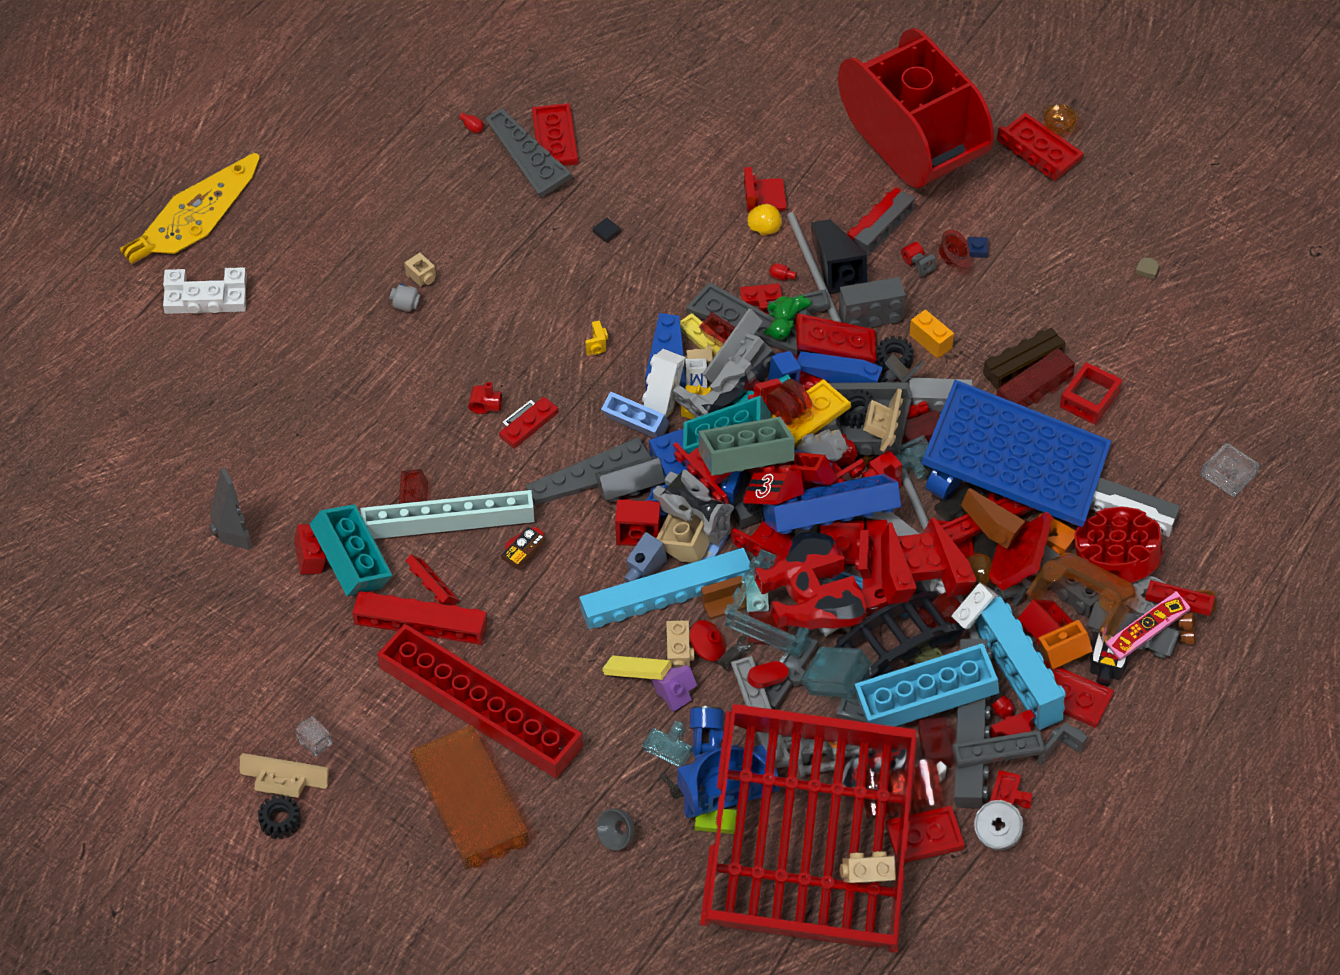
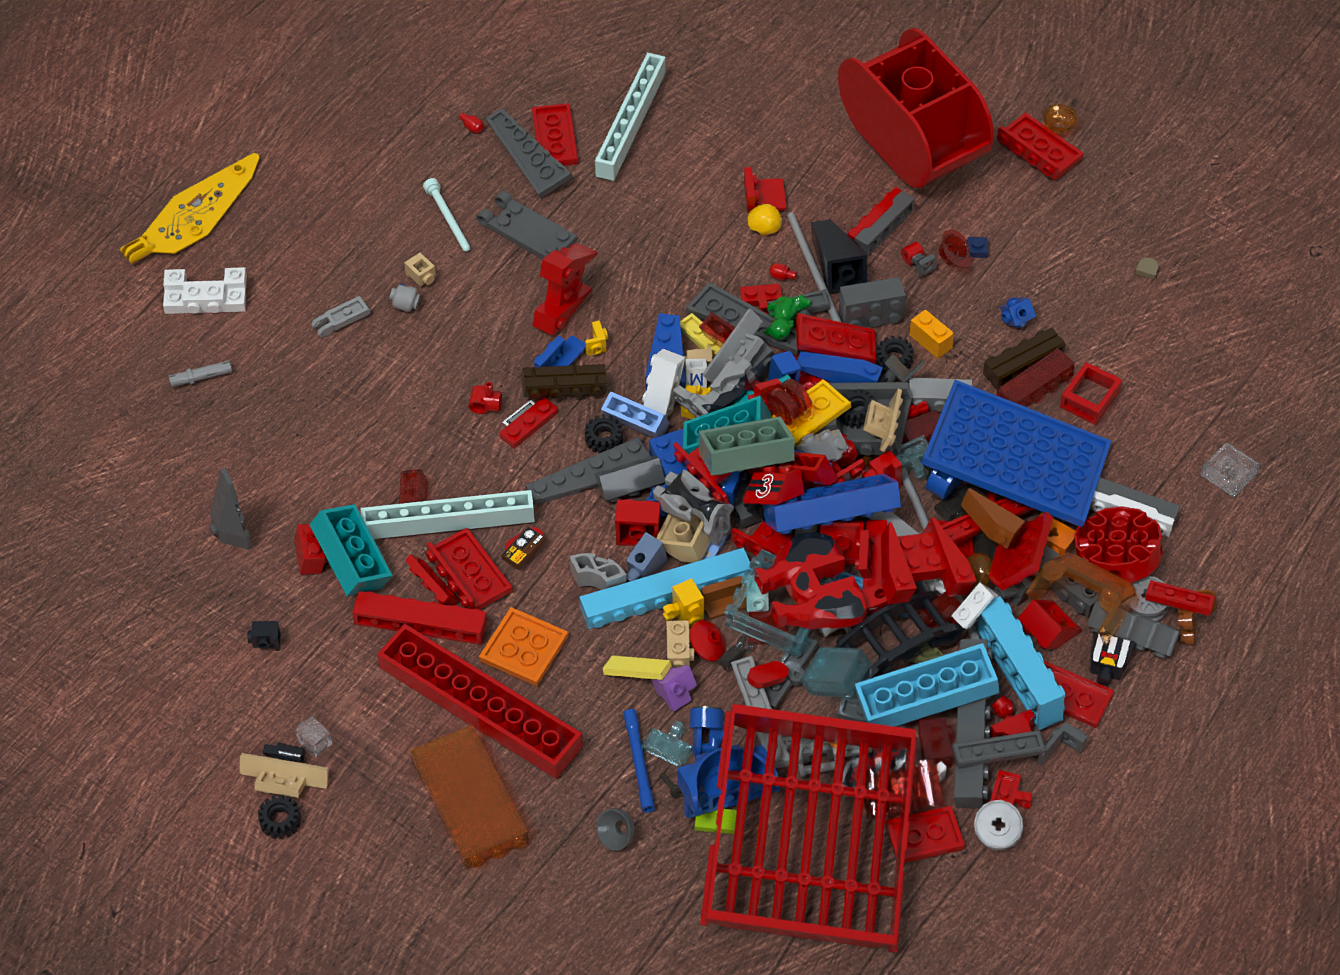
black tile [593,218,621,243] -> none
tan brick [840,851,896,883] -> none
black tile [932,144,966,168] -> none
orange brick [1039,620,1093,669] -> none
tile [1106,591,1190,661] -> none
none -> light grey pin [168,360,232,388]
none -> black brick [247,621,281,651]
none -> black hinge [263,742,306,763]
none -> light grey hinge [311,296,370,338]
none -> light aqua piece [423,178,470,252]
none -> red bracket [425,528,513,609]
none -> dark grey hinge [476,190,577,259]
none -> orange plate [479,607,569,686]
none -> dark brown brick [521,364,607,399]
none -> red wedge [532,243,598,335]
none -> blue bracket [534,336,586,399]
none -> light grey brick [569,553,627,590]
none -> black tyre [585,415,623,454]
none -> light aqua brick [595,52,666,181]
none -> blue piece [623,709,655,813]
none -> yellow brick [663,578,704,628]
none -> blue brick [1000,297,1036,328]

